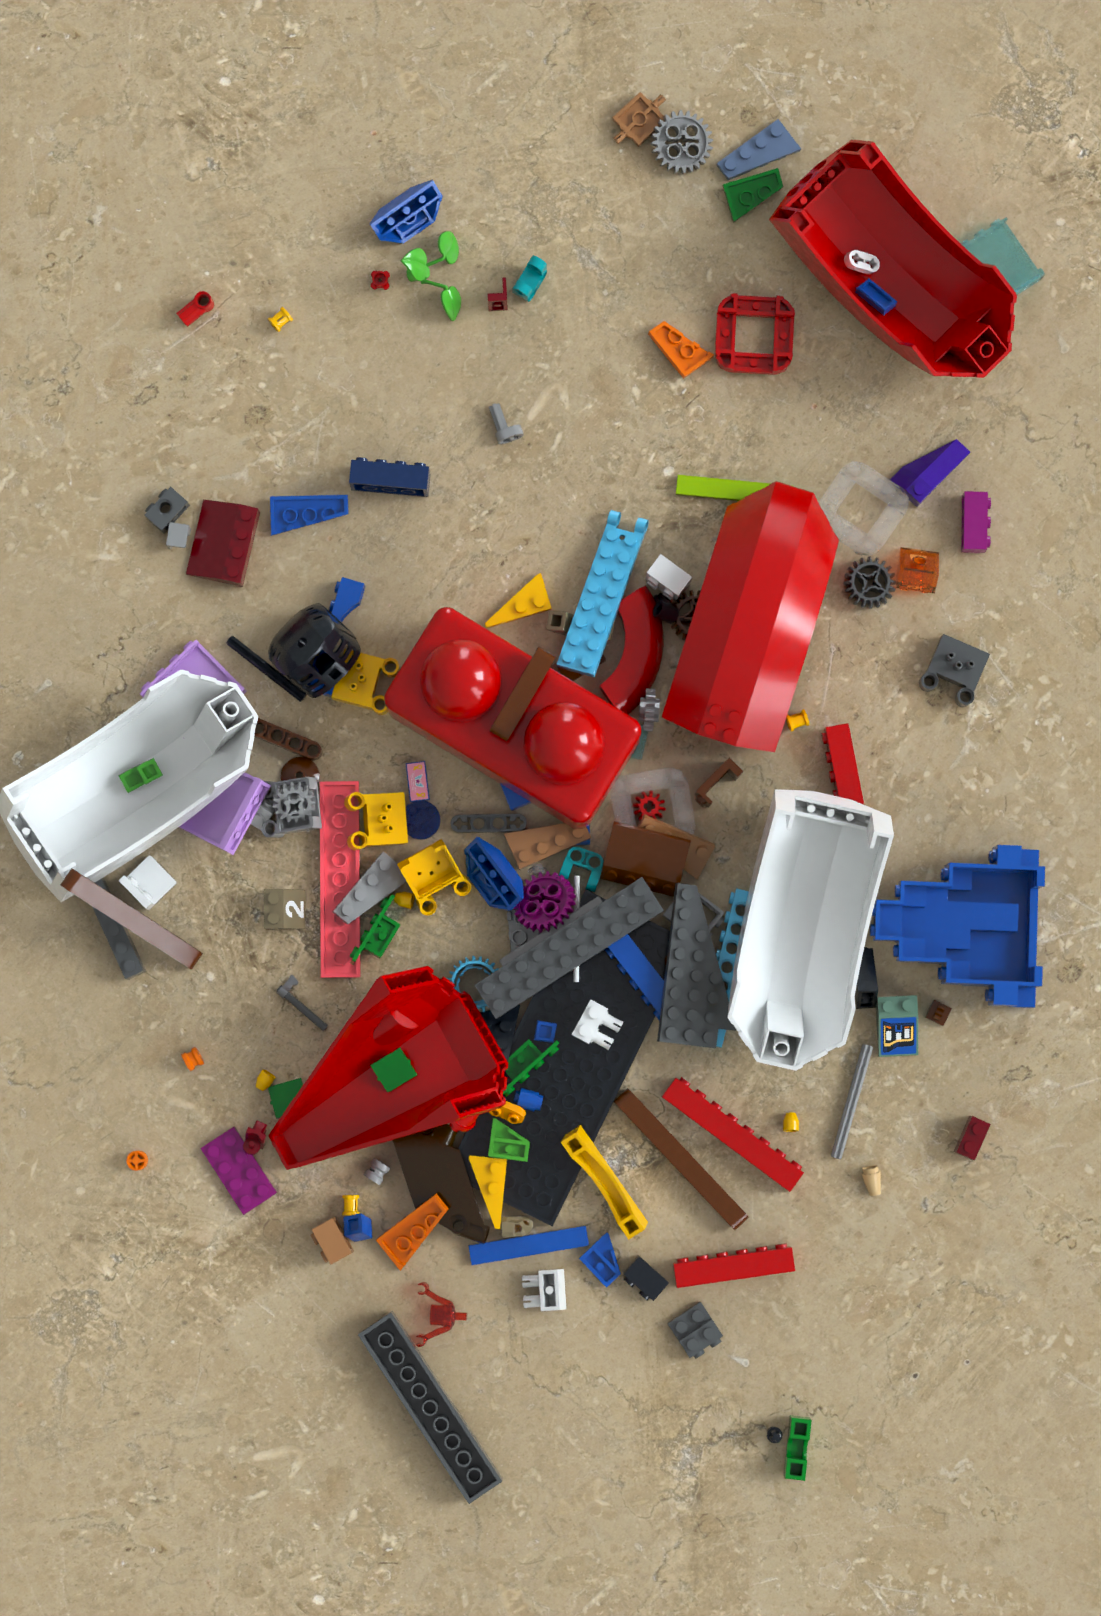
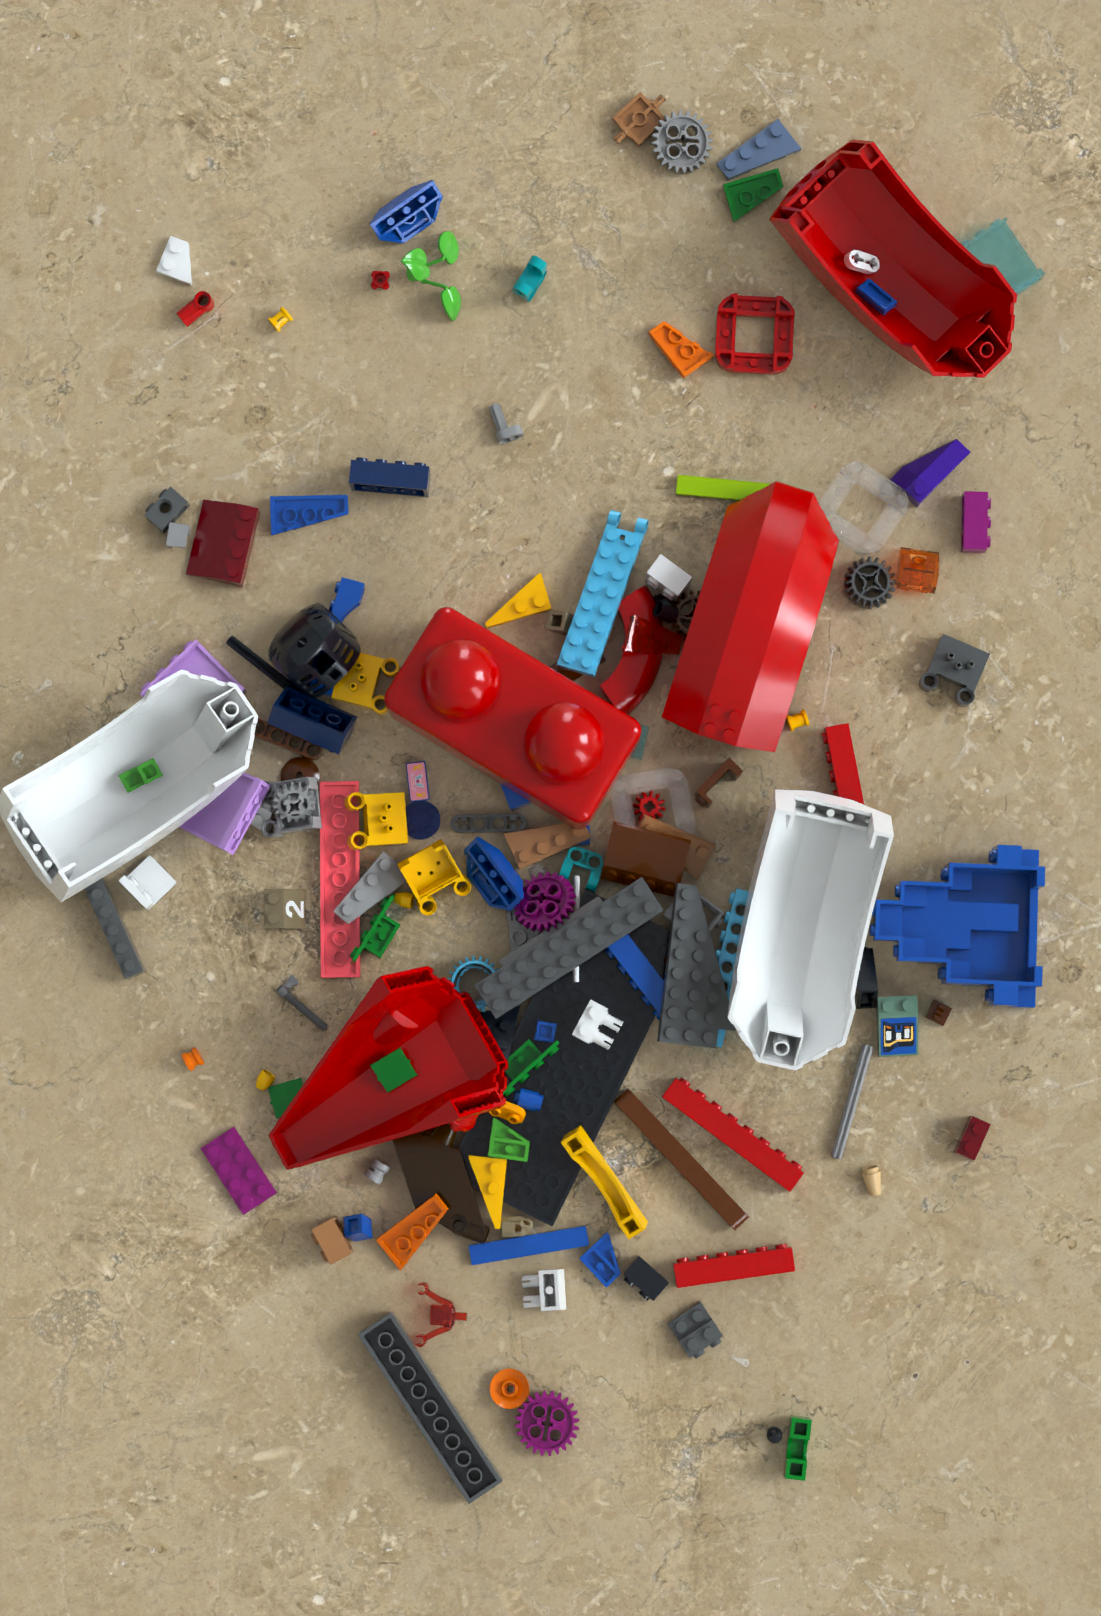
beam [60,868,203,970] -> none
orange wheel [126,1150,148,1171] -> none
dark red hips [243,1120,267,1155] -> none
yellow bush [342,1195,360,1215] -> none
dark red panel [487,277,508,311] -> none
reddish brown beam [490,647,556,741] -> none
light grey gear [639,688,660,731] -> none
yellow hose [783,1112,799,1132] -> none
none -> white wing [156,236,192,286]
none -> dark blue brick [267,685,357,755]
none -> orange dish [490,1368,529,1409]
none -> magenta gear [515,1390,579,1456]
none -> clear red wing [621,615,683,655]

